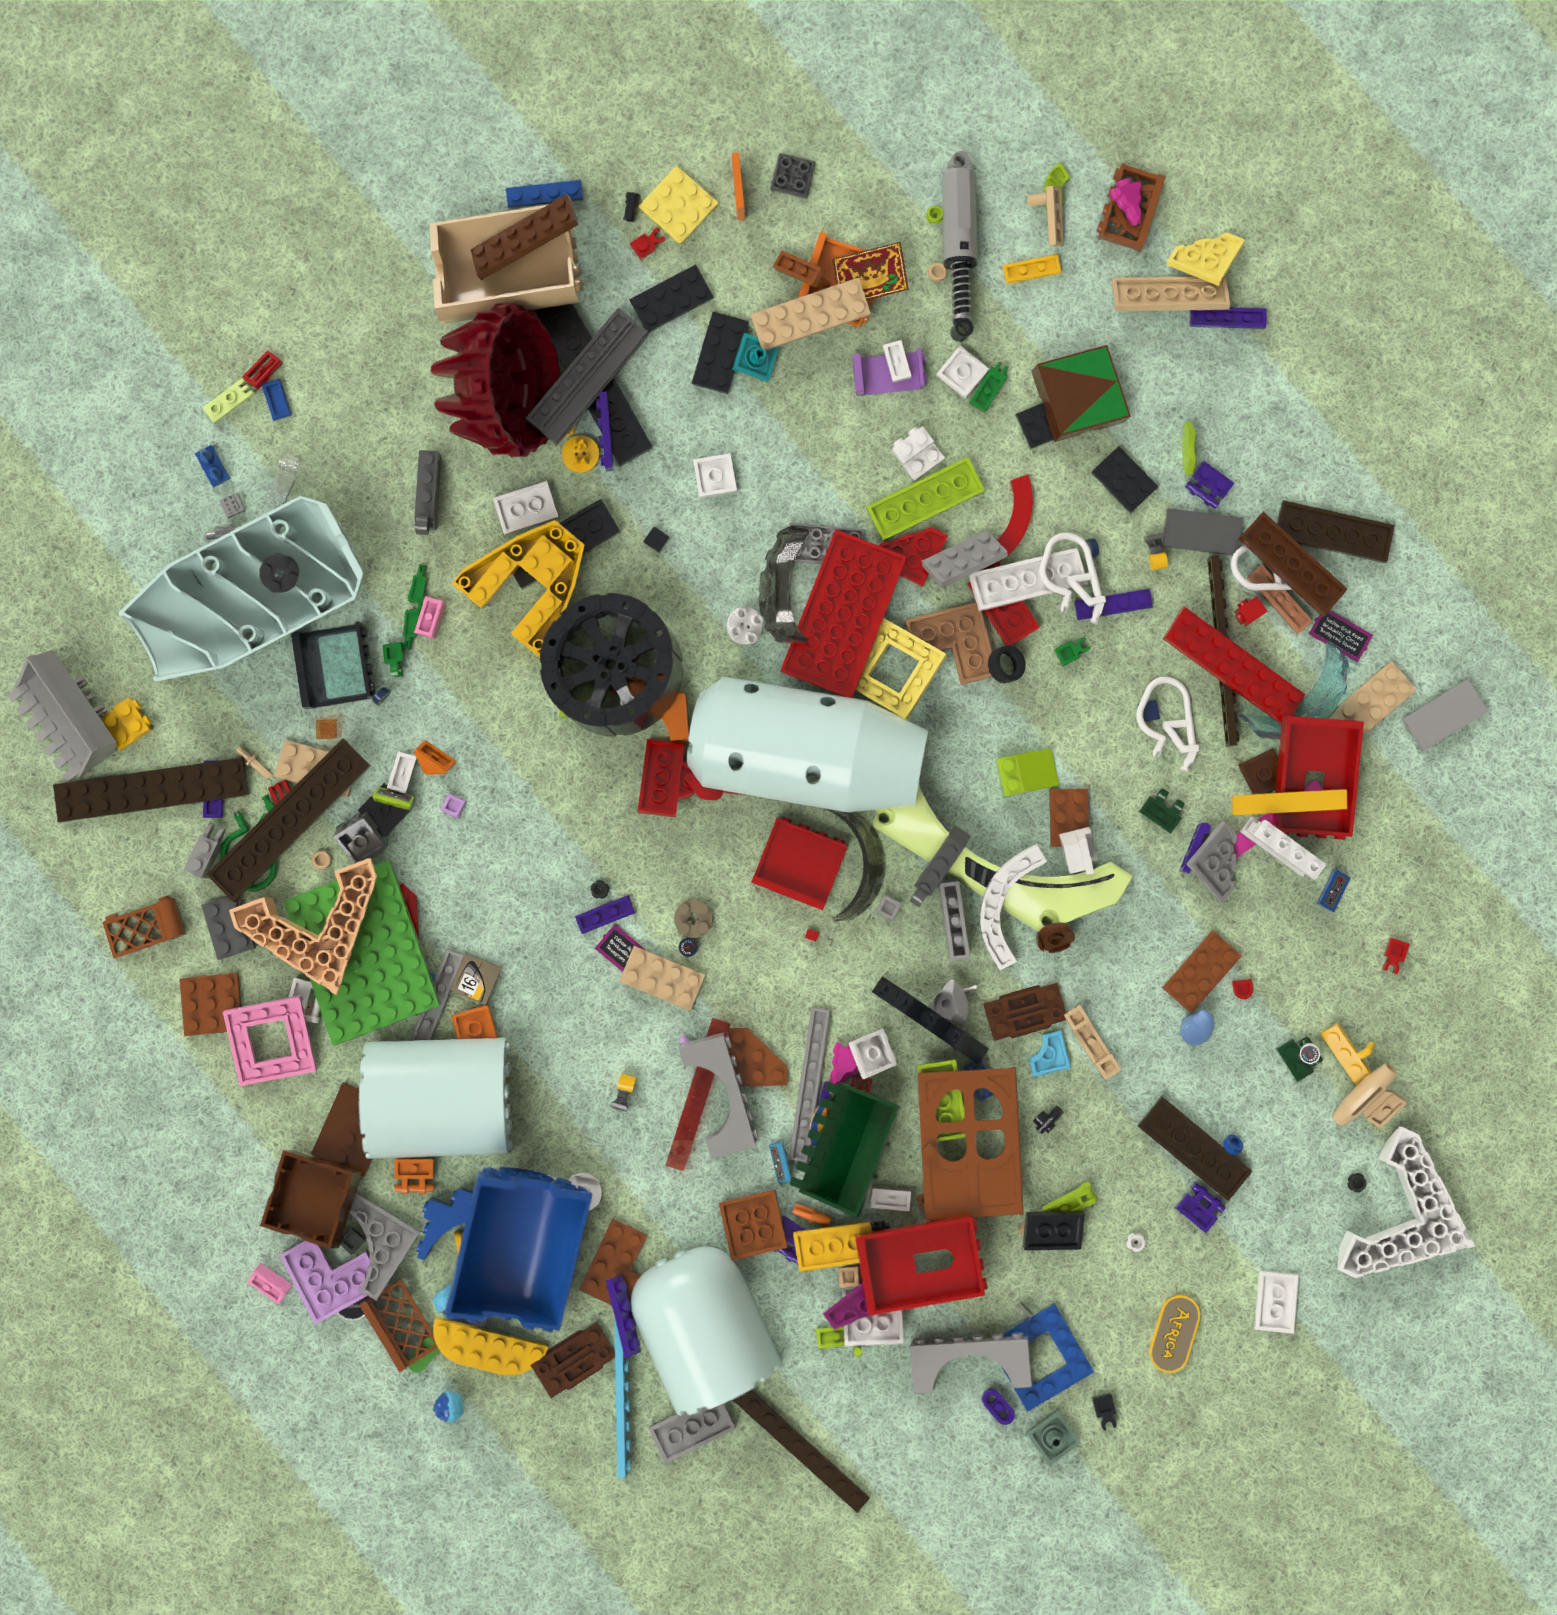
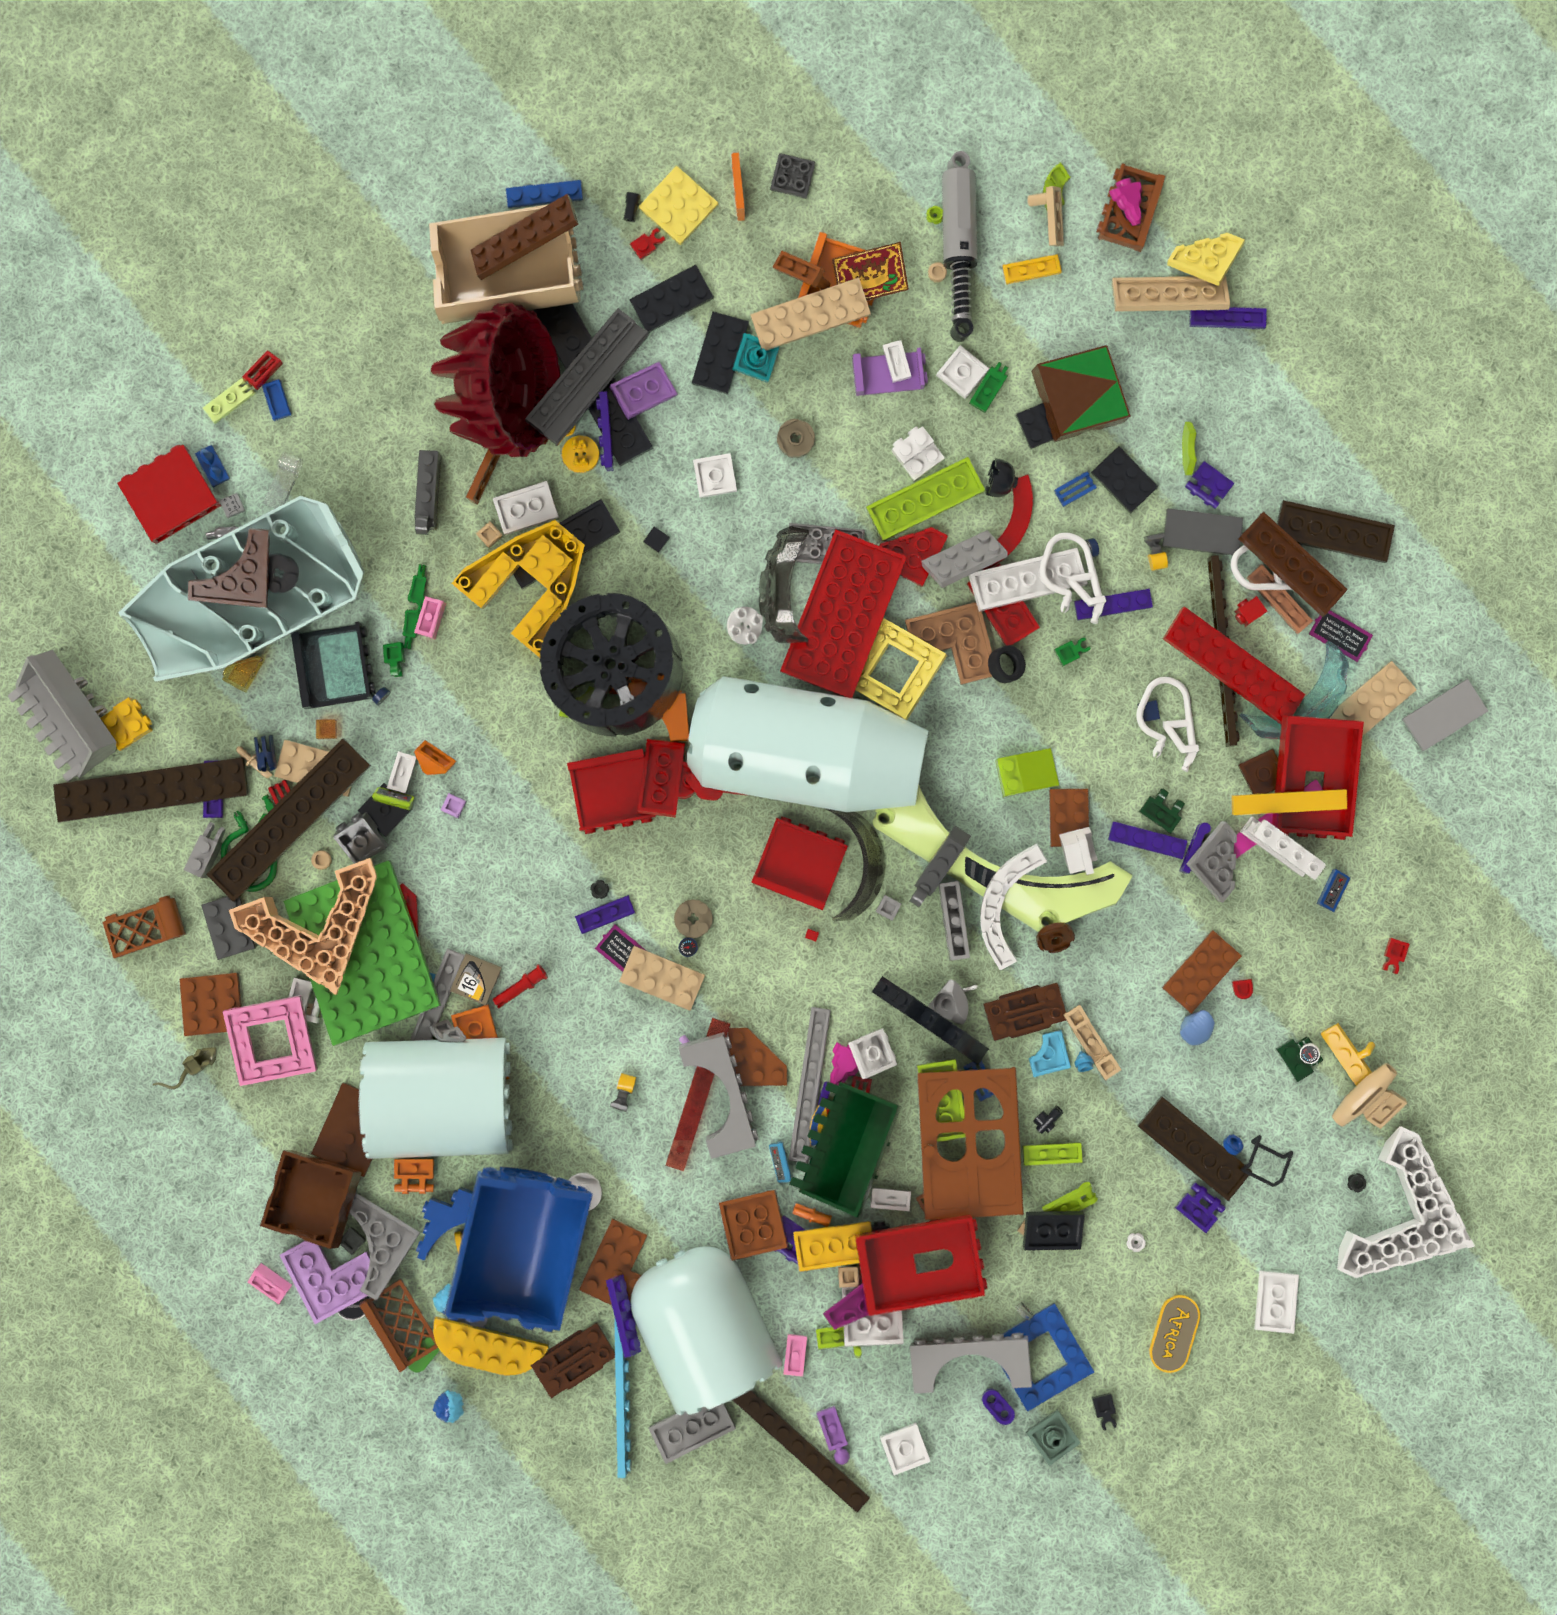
none -> red panel [117,444,222,544]
none -> olive animal [153,1047,217,1090]
none -> plate [188,528,270,608]
none -> clear yellow slope [222,656,265,693]
none -> dark blue arm [254,735,277,772]
none -> light grey slope [430,1019,466,1042]
none -> dark orange piece [466,450,501,505]
none -> tan tile [476,521,503,548]
none -> red pin [492,964,548,1009]
none -> red panel [567,749,656,834]
none -> medium lavender tile [609,362,677,419]
none -> dark tan plate [777,419,815,458]
none -> bright pink plate [784,1334,807,1377]
none -> medium lavender plate [816,1406,850,1465]
none -> white plate [880,1423,931,1475]
none -> black cylinder [985,458,1018,497]
none -> lime plate [1022,1142,1082,1166]
none -> blue tile [1054,471,1097,507]
none -> dark azure plate [1075,1051,1094,1072]
none -> dark purple plate [1108,821,1187,859]
none -> black piece [1241,1135,1293,1187]

